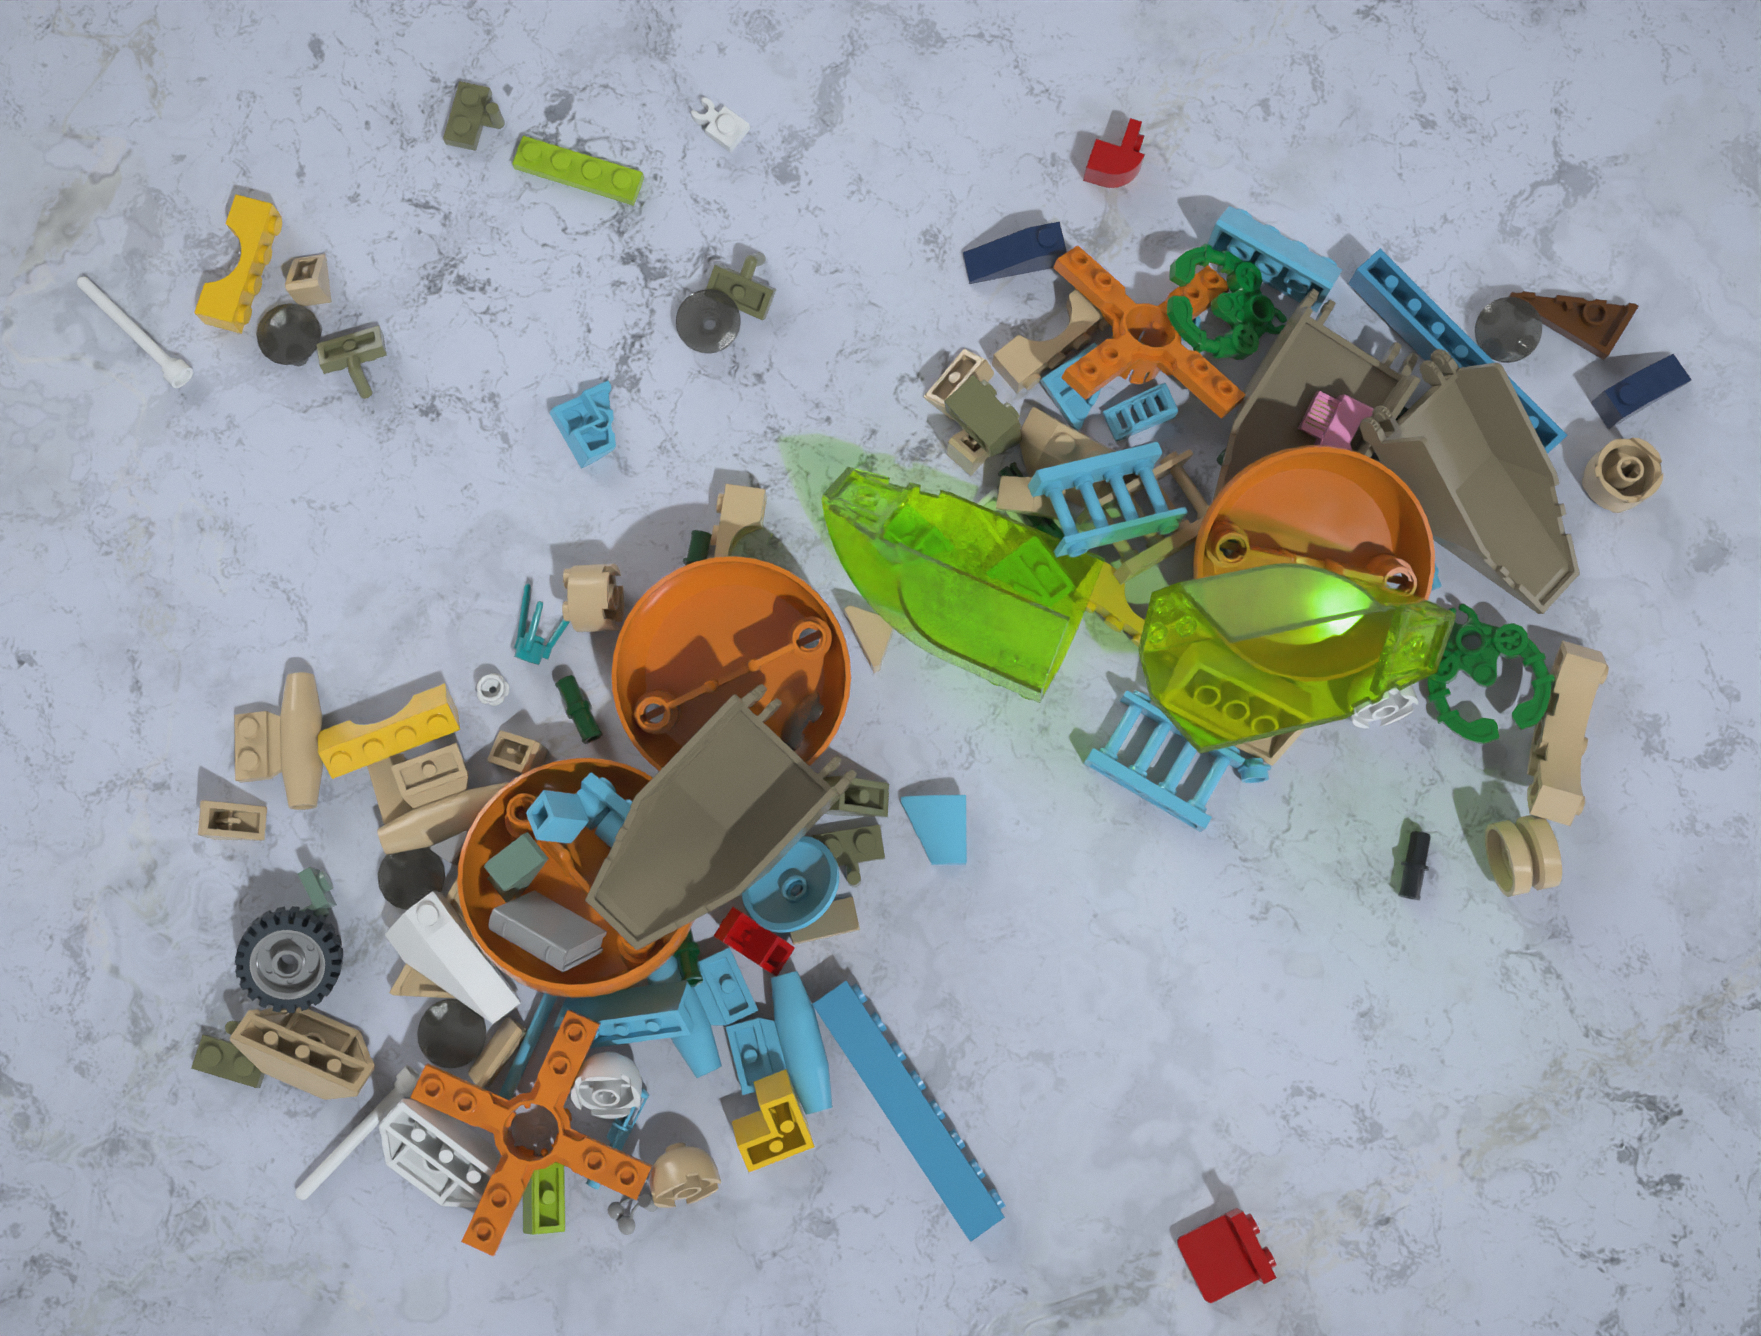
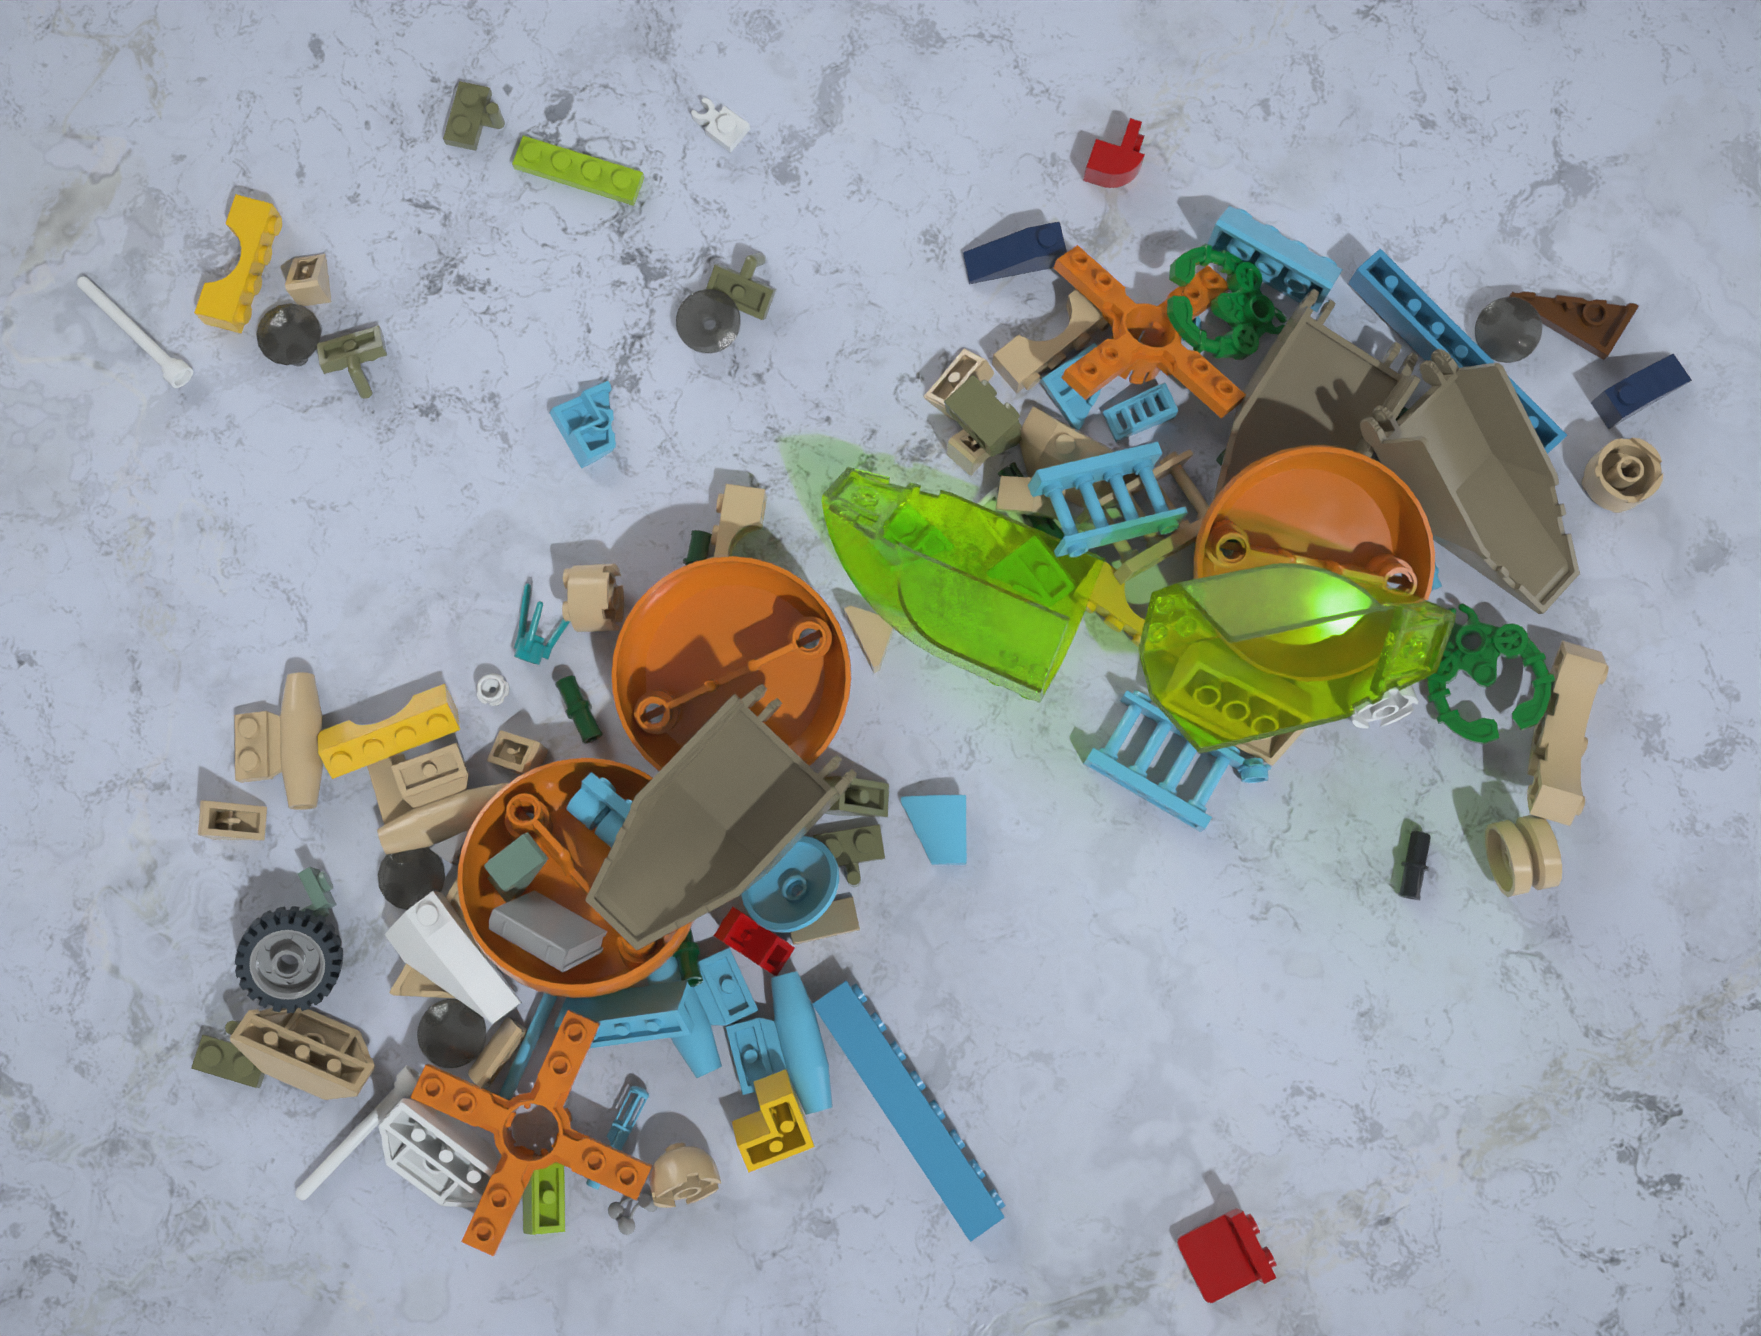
medium azure brick [526,790,589,844] -> none
white cylinder [571,1052,642,1119] -> none
clear smoke dish [779,691,824,751] -> none
bright pink piece [1298,391,1374,450] -> none

